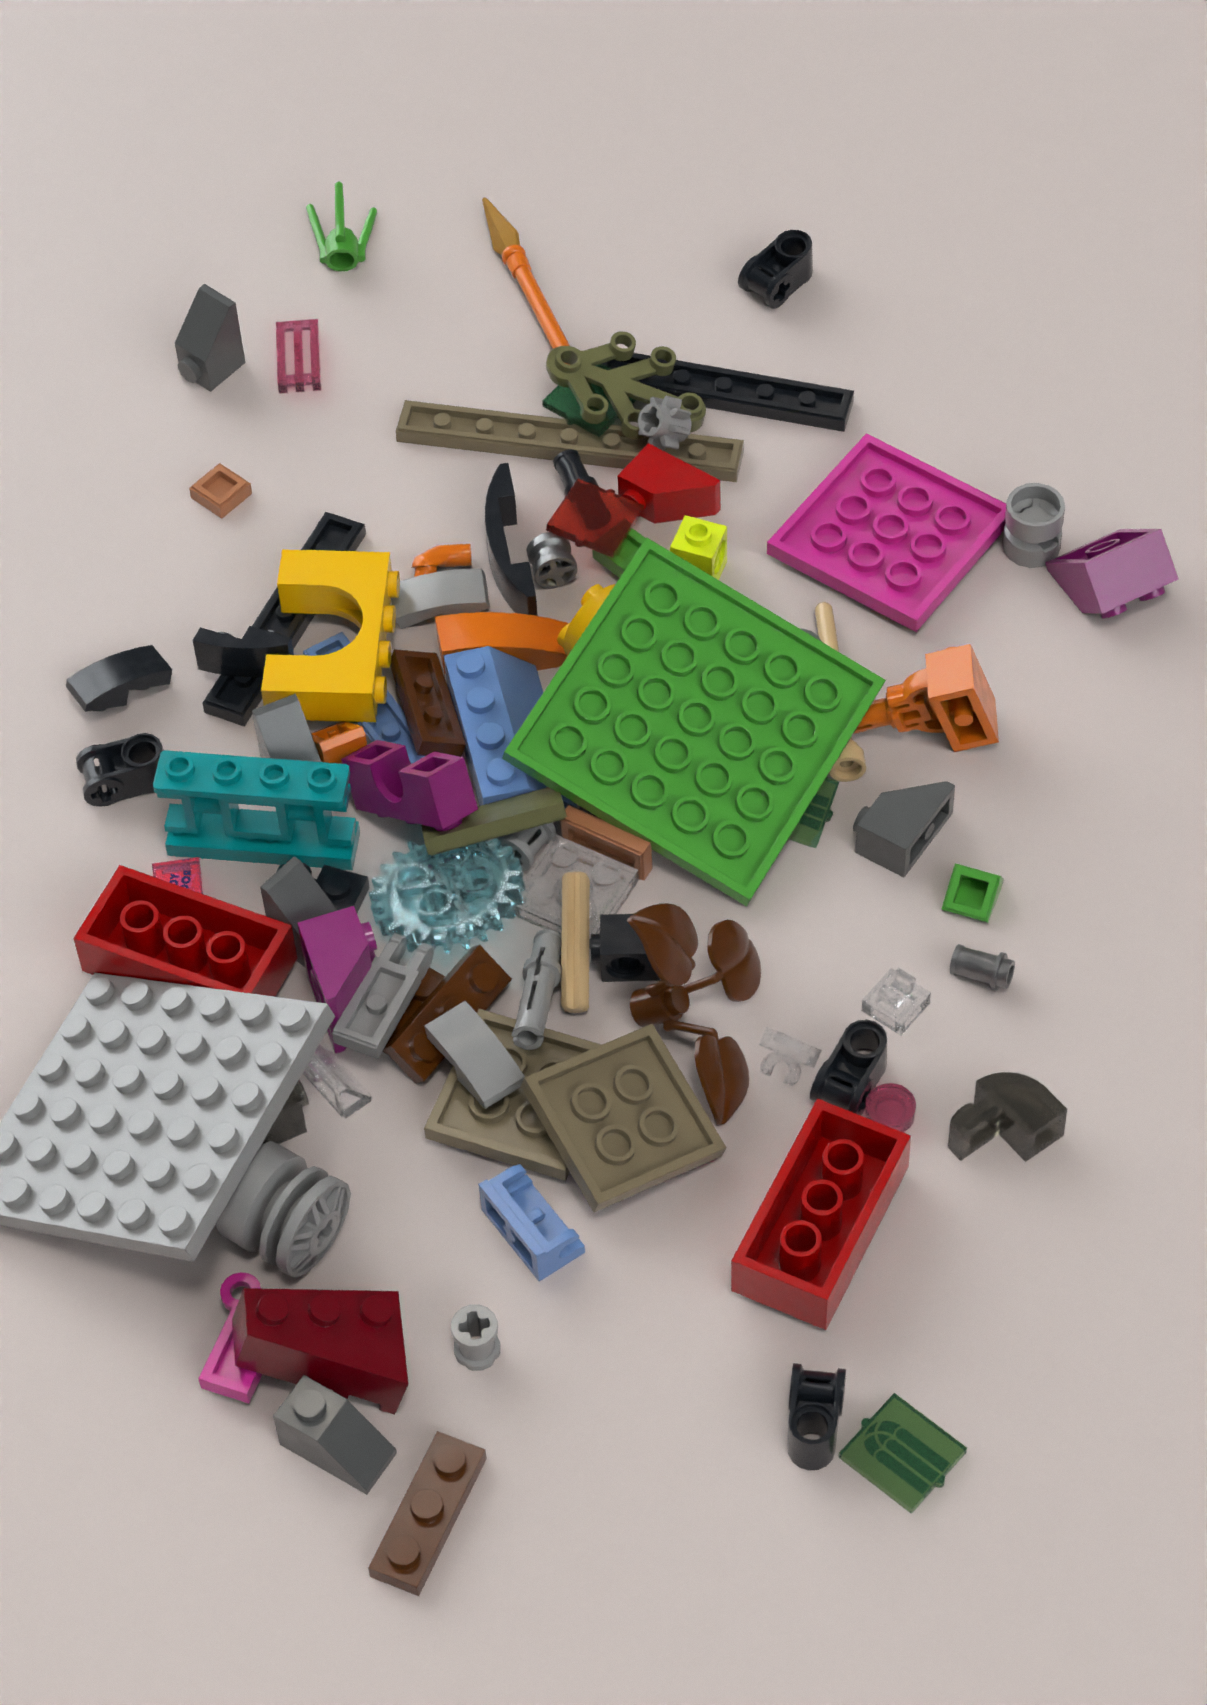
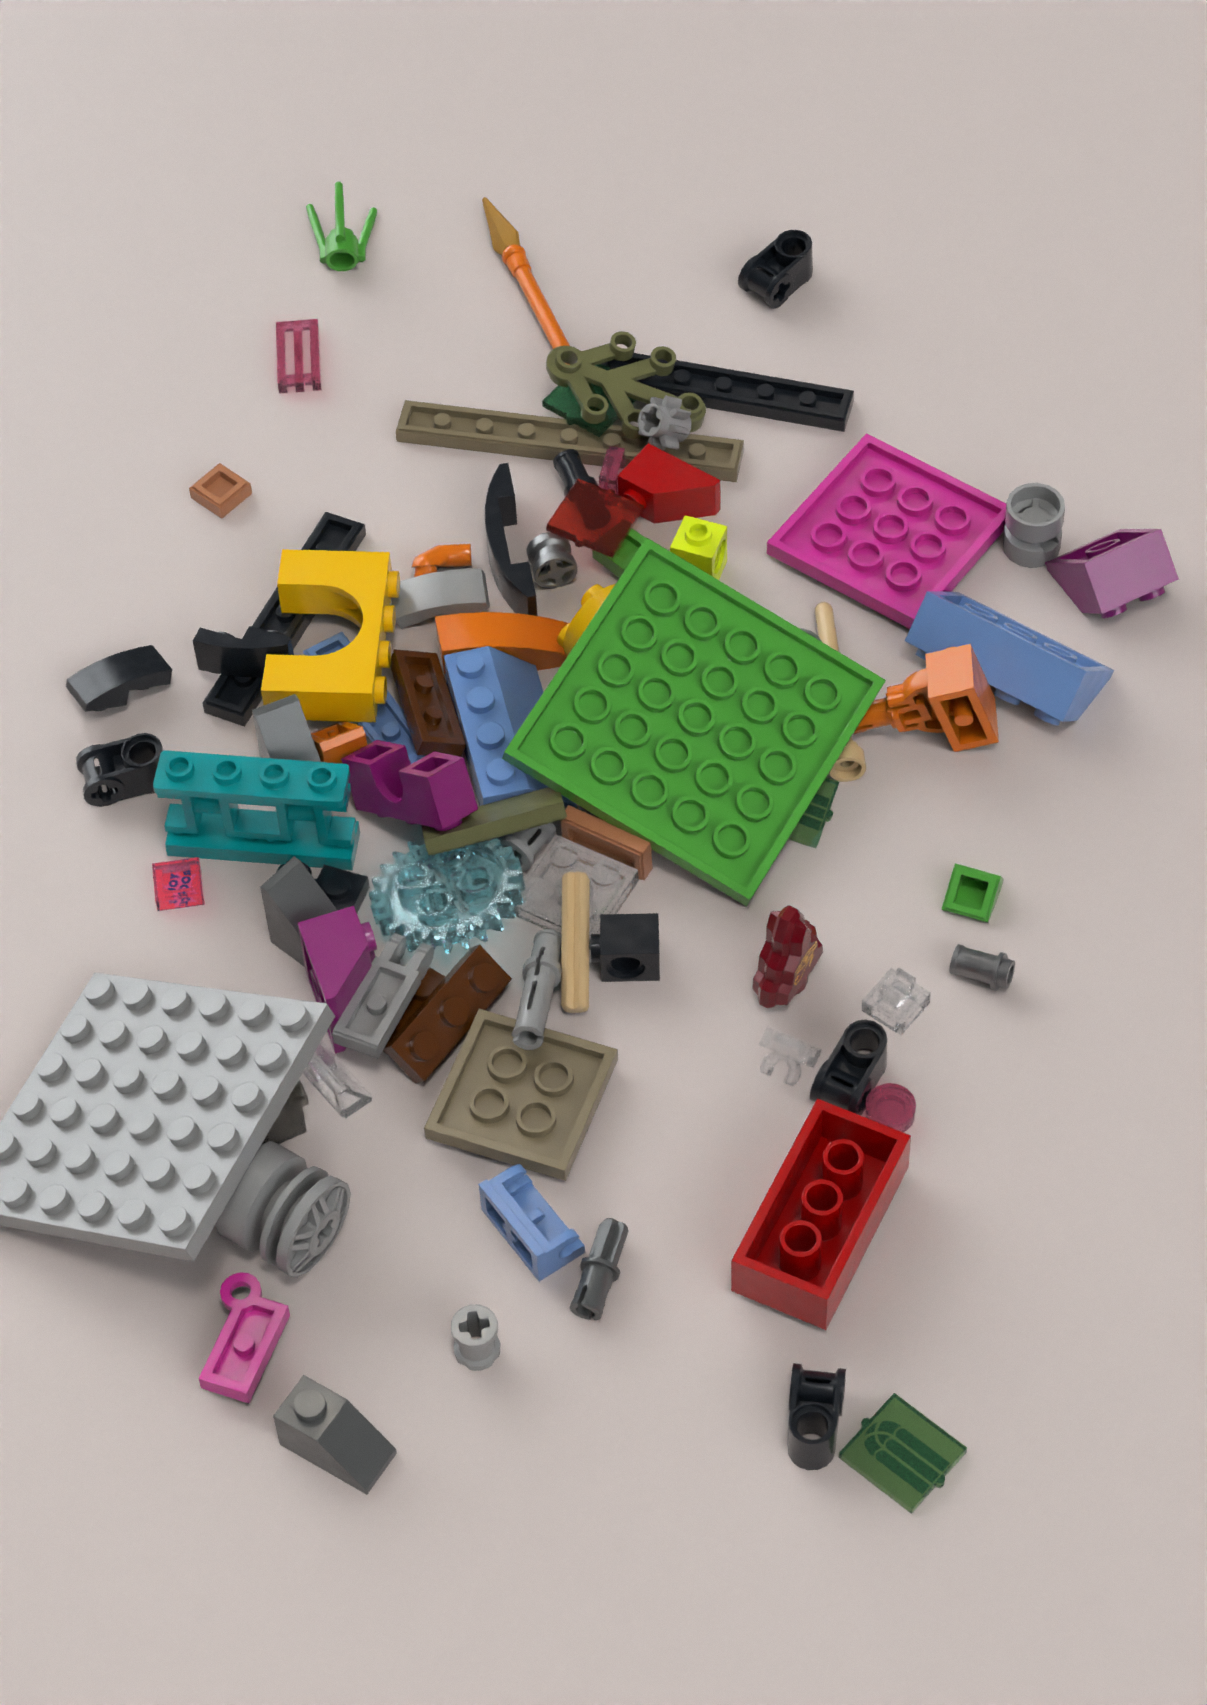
red brick [73,865,298,997] -> none
dark grey slope [175,284,246,392] -> none
dark red wedge [232,1288,409,1415] -> none
reddish brown plate [368,1431,487,1596] -> none
light grey slope [424,1001,525,1109] -> none
dark tan plate [521,1024,727,1213] -> none
reddish brown plant [627,903,761,1126] -> none
dark grey slope [853,781,955,878] -> none
clear smoke brick [948,1072,1068,1162] -> none
none -> dark grey axle [570,1218,629,1320]
none -> clear pink tile [599,446,625,510]
none -> dark red rock [752,905,823,1008]
none -> medium blue slope [905,591,1114,726]

